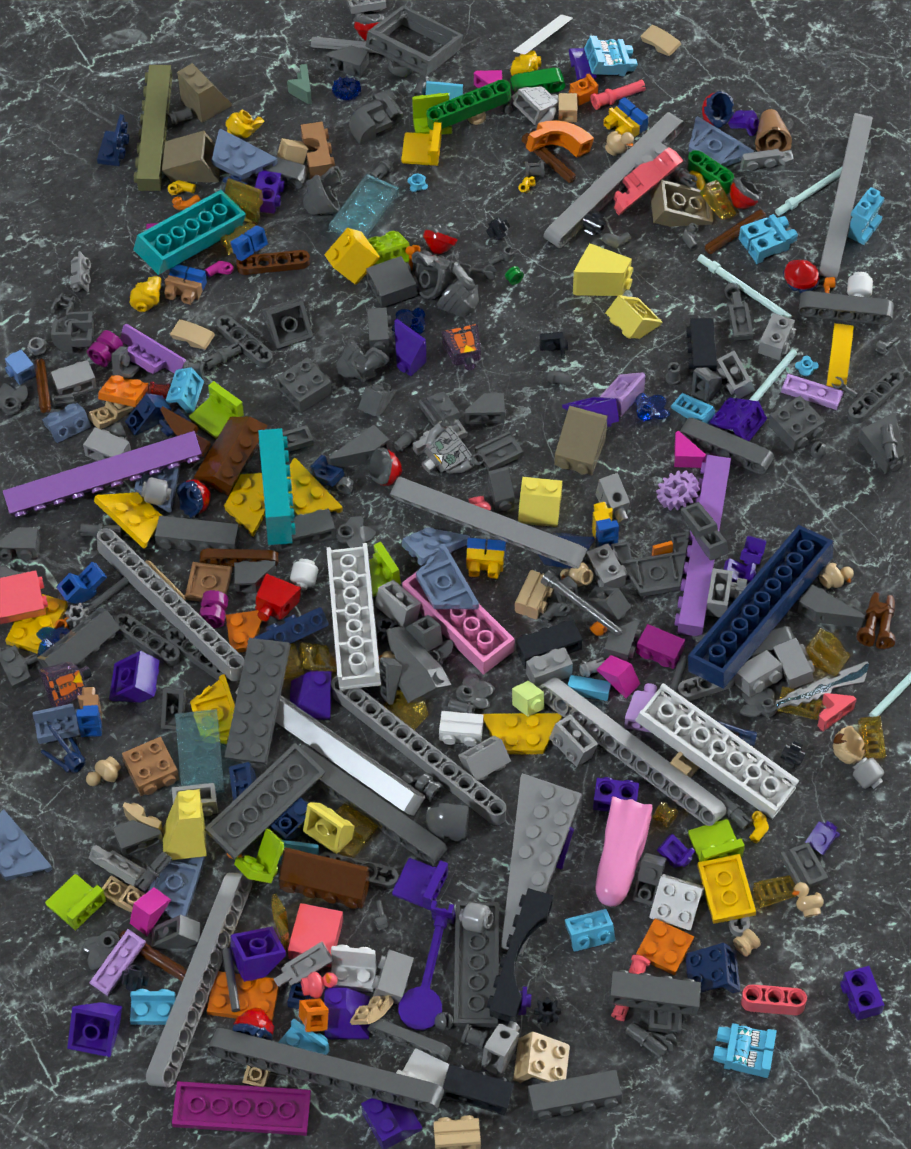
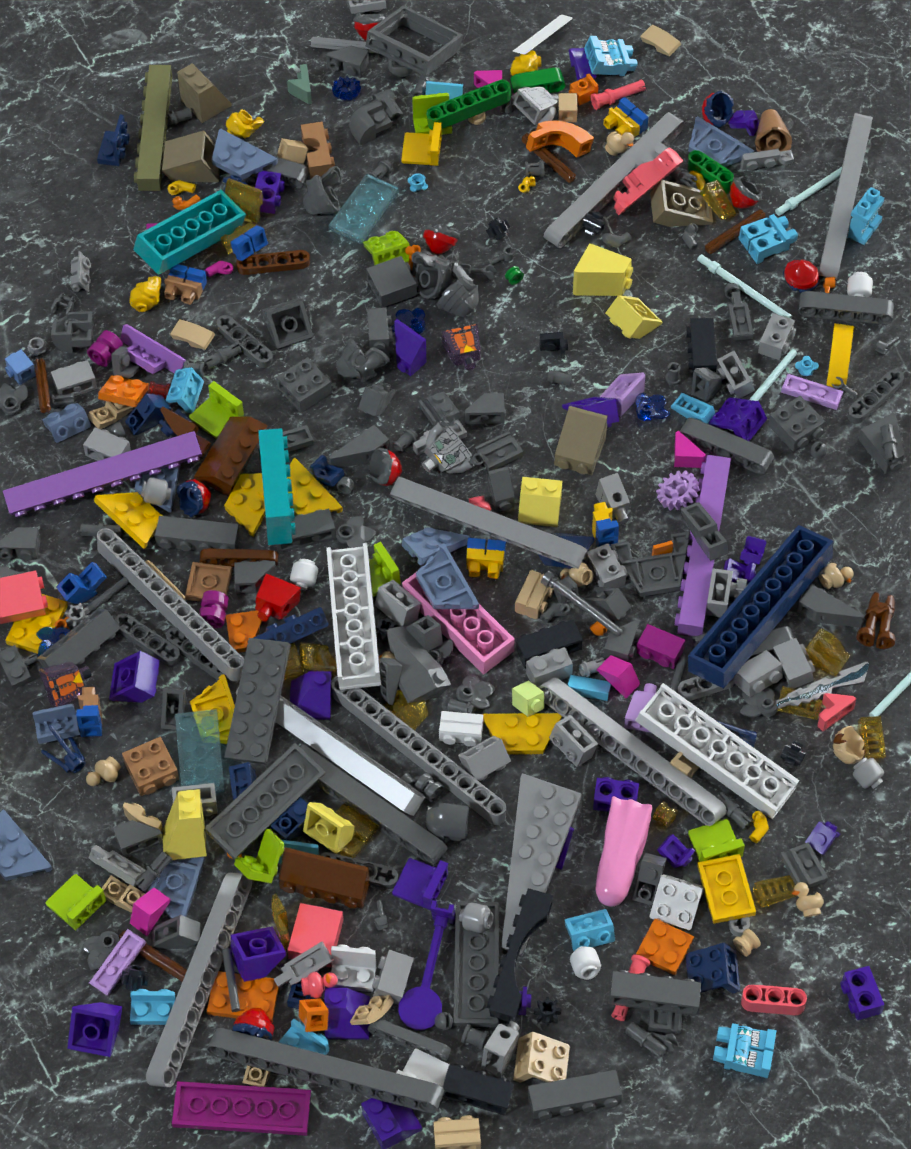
yellow slope [324,228,380,285] -> none
none -> white head [570,946,601,980]

